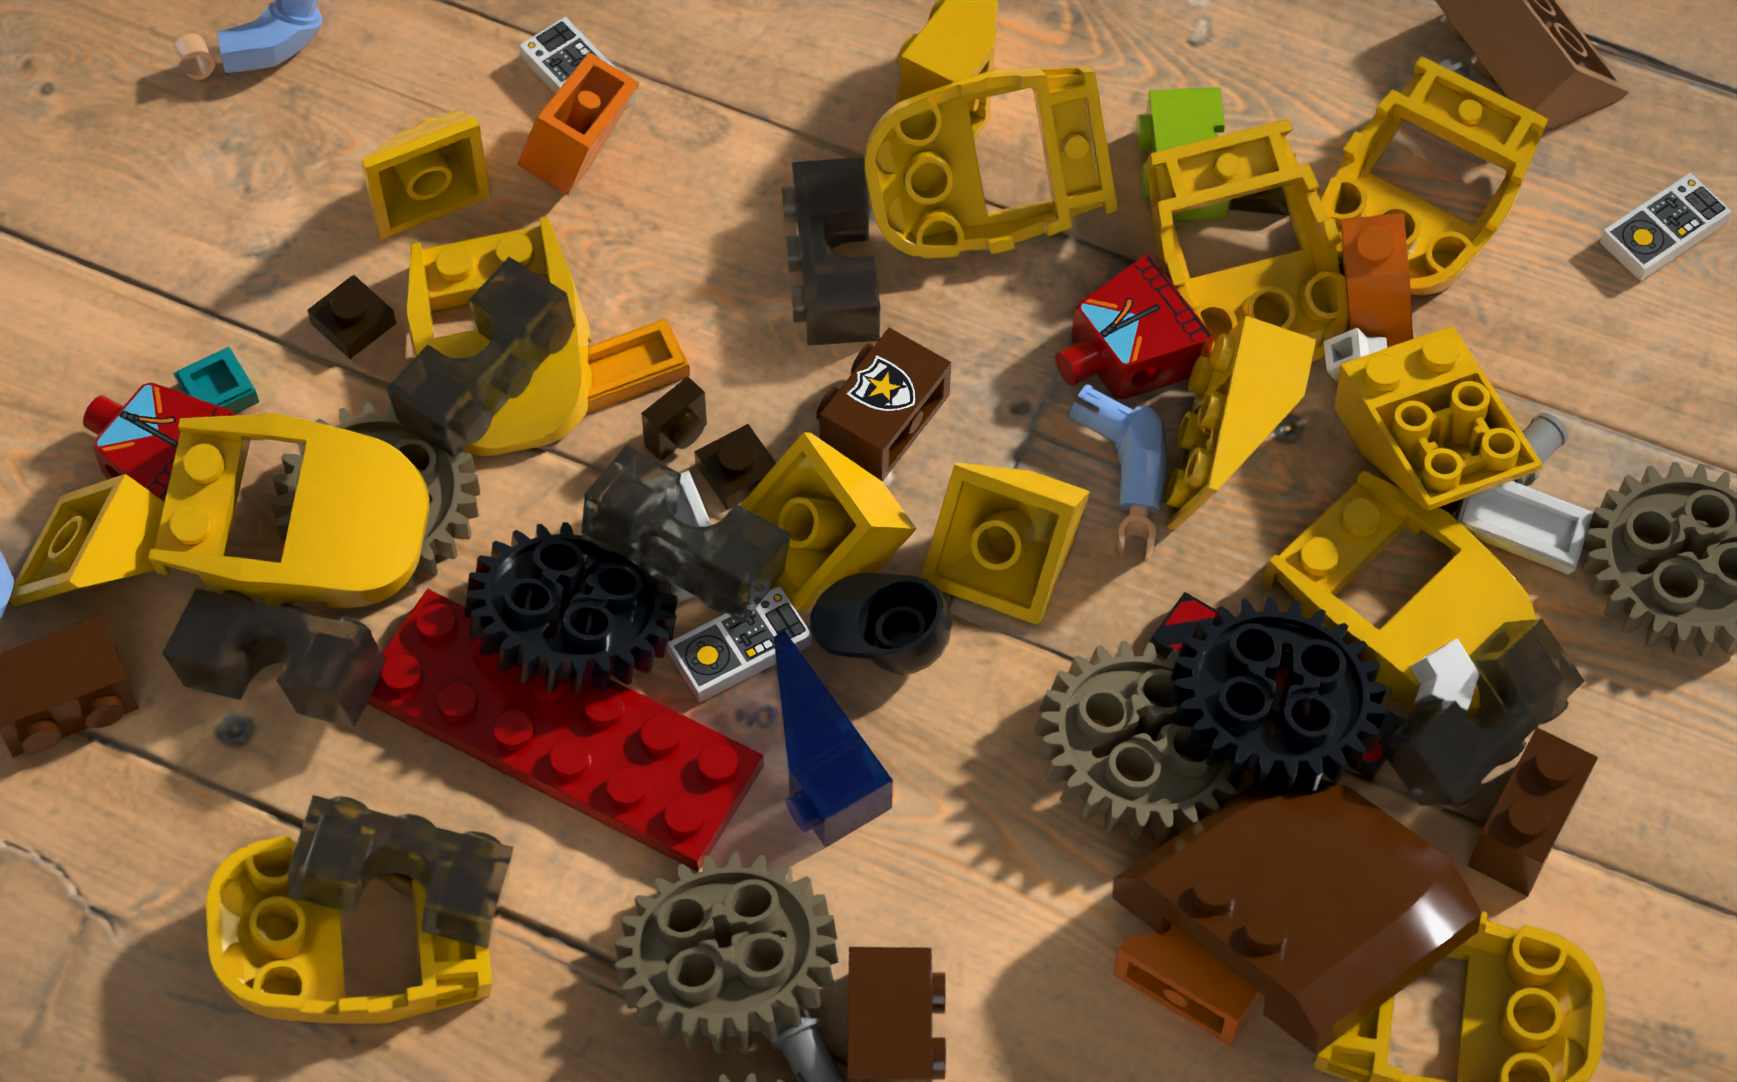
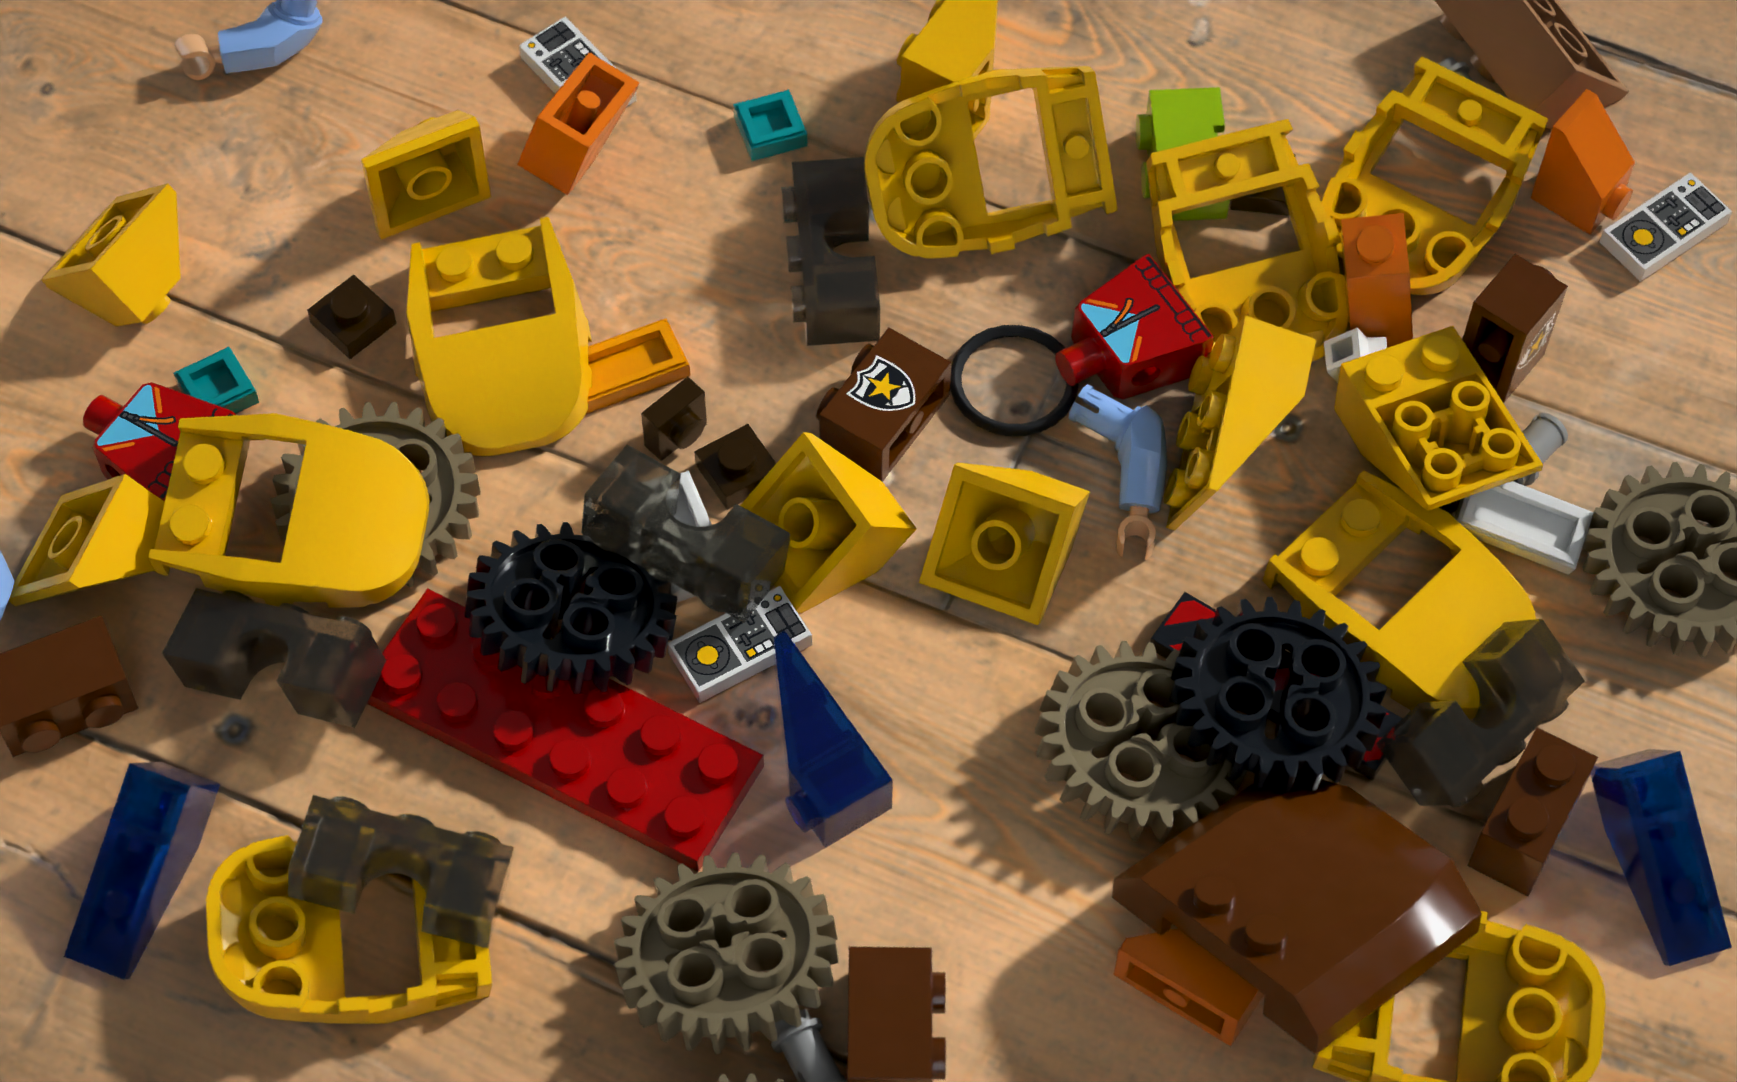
clear smoke arch [386,257,575,459] -> none
black cap [810,573,952,675] -> none
white piece [1409,638,1480,719] -> none
none -> yellow slope [41,183,181,327]
none -> clear blue slope [64,762,220,980]
none -> teal tile [733,90,808,161]
none -> black tyre [950,325,1079,436]
none -> reddish brown brick [1462,254,1568,403]
none -> orange slope [1531,89,1635,235]
none -> clear blue slope [1590,749,1732,966]

